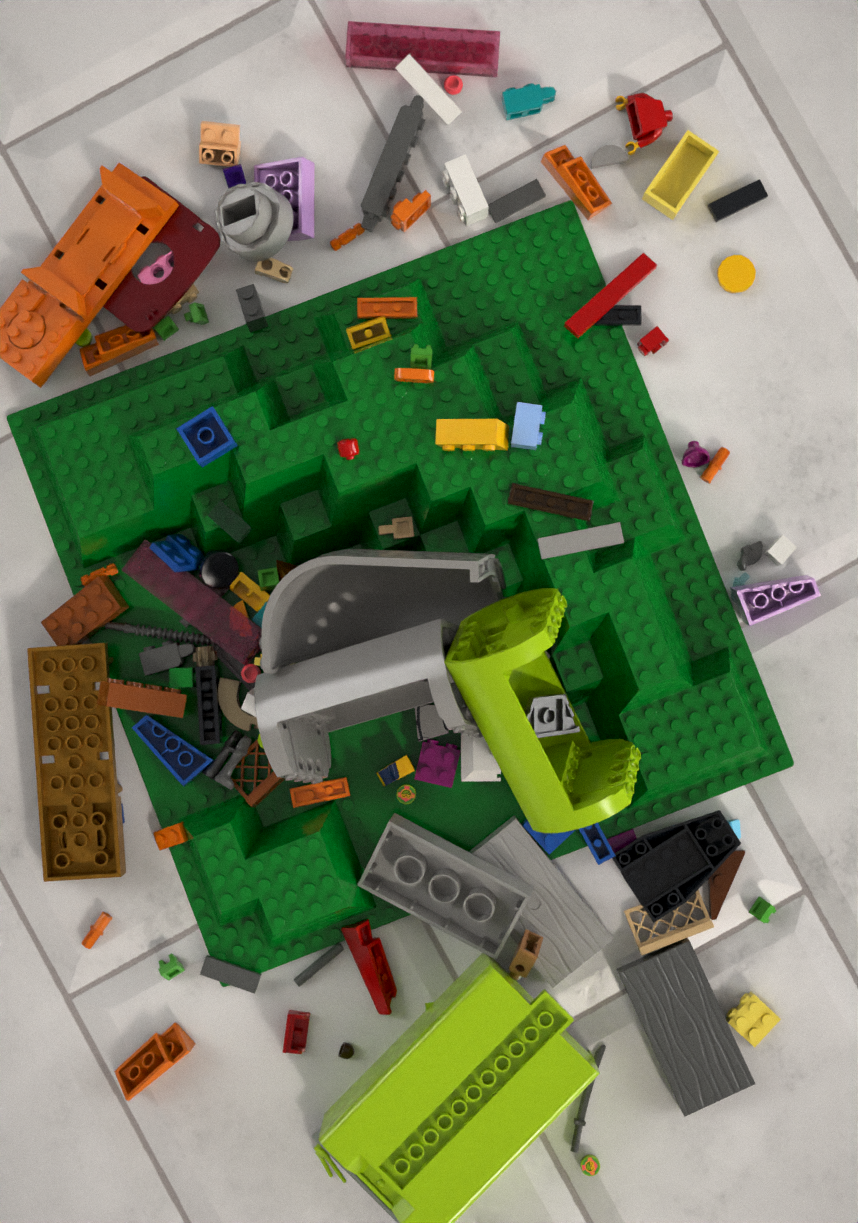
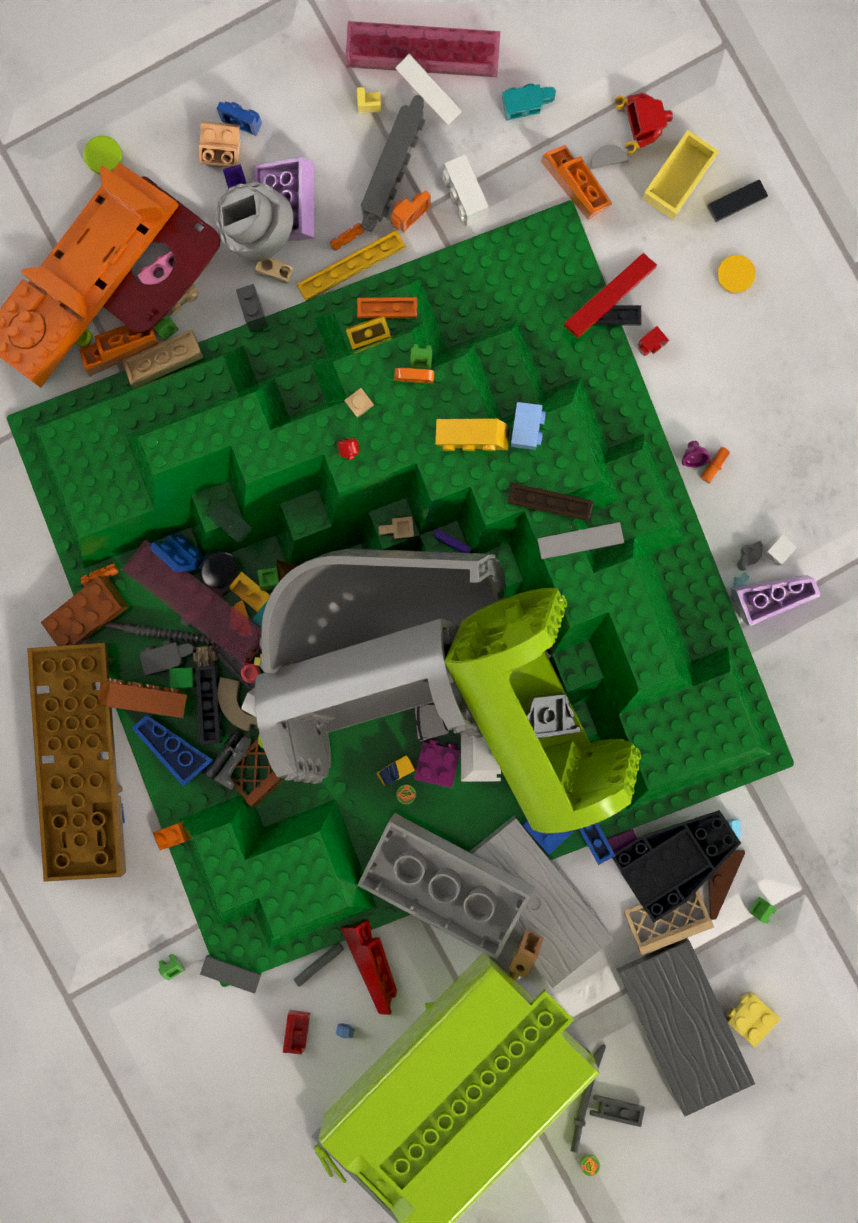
orange axle [81,912,112,949] -> none
orange slope [114,1023,196,1101] -> none
blue brick [176,406,238,468] -> none
bright green tile [184,302,209,325] -> none
orange tile [290,776,350,808] -> none
dark brown hinge [338,1042,354,1059] -> none
coral plate [444,75,463,95] -> none
dark grey tile [488,179,546,223] -> none
none -> lime tile [83,136,123,175]
none -> tan tile [122,330,203,388]
none -> blue plate [217,101,262,136]
none -> yellow tile [297,230,406,301]
none -> medium blue tile [336,1023,355,1038]
none -> tan plate [344,388,374,418]
none -> light yellow panel [357,87,381,113]
none -> dark purple tile [433,528,472,553]
none -> dark grey hinge [590,1095,645,1127]

